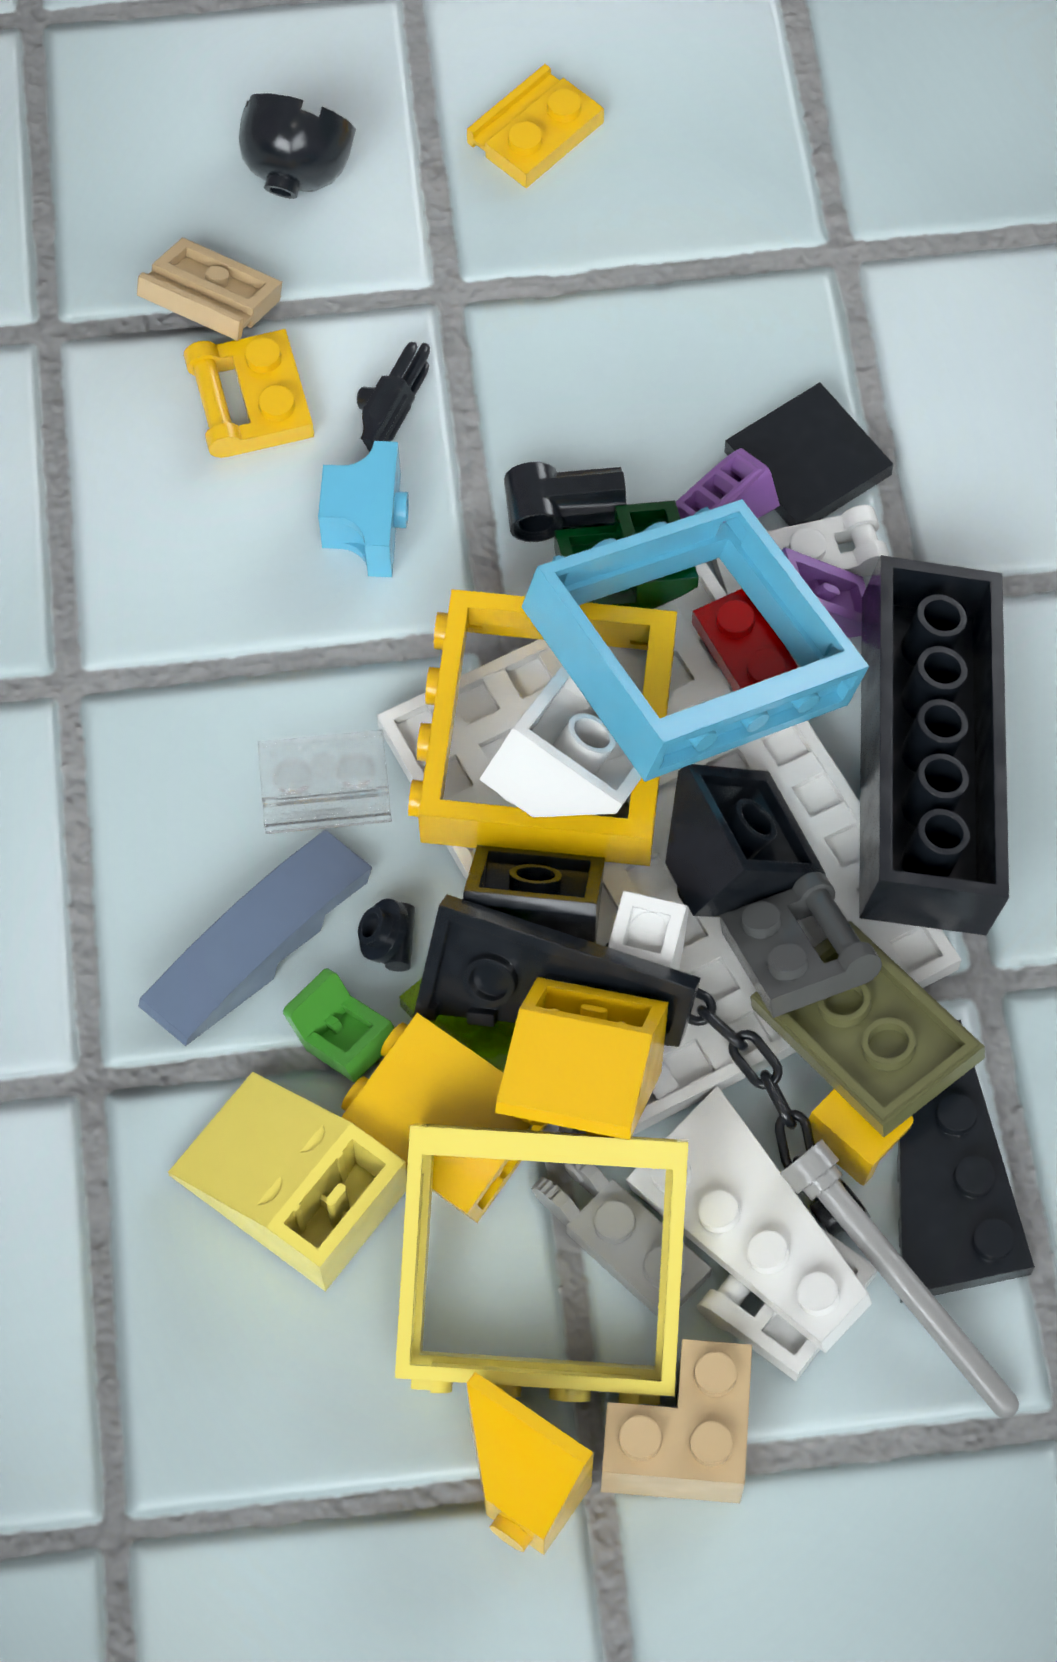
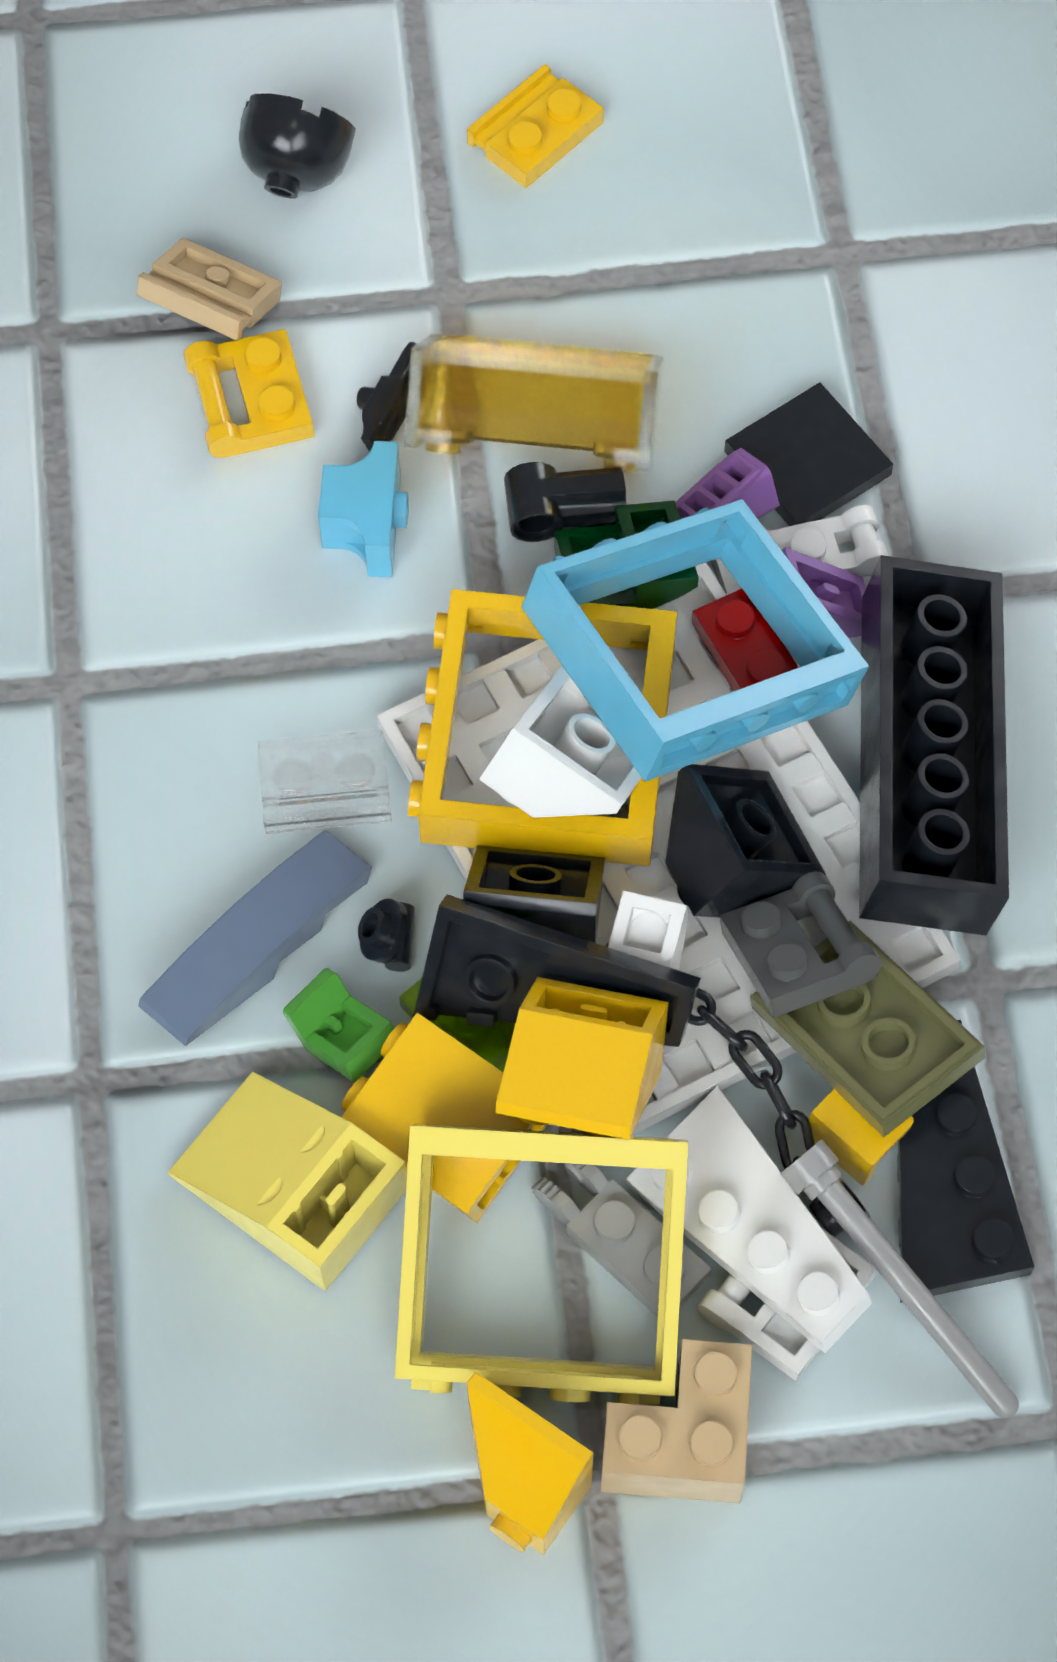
none -> clear yellow windscreen [404,334,664,471]

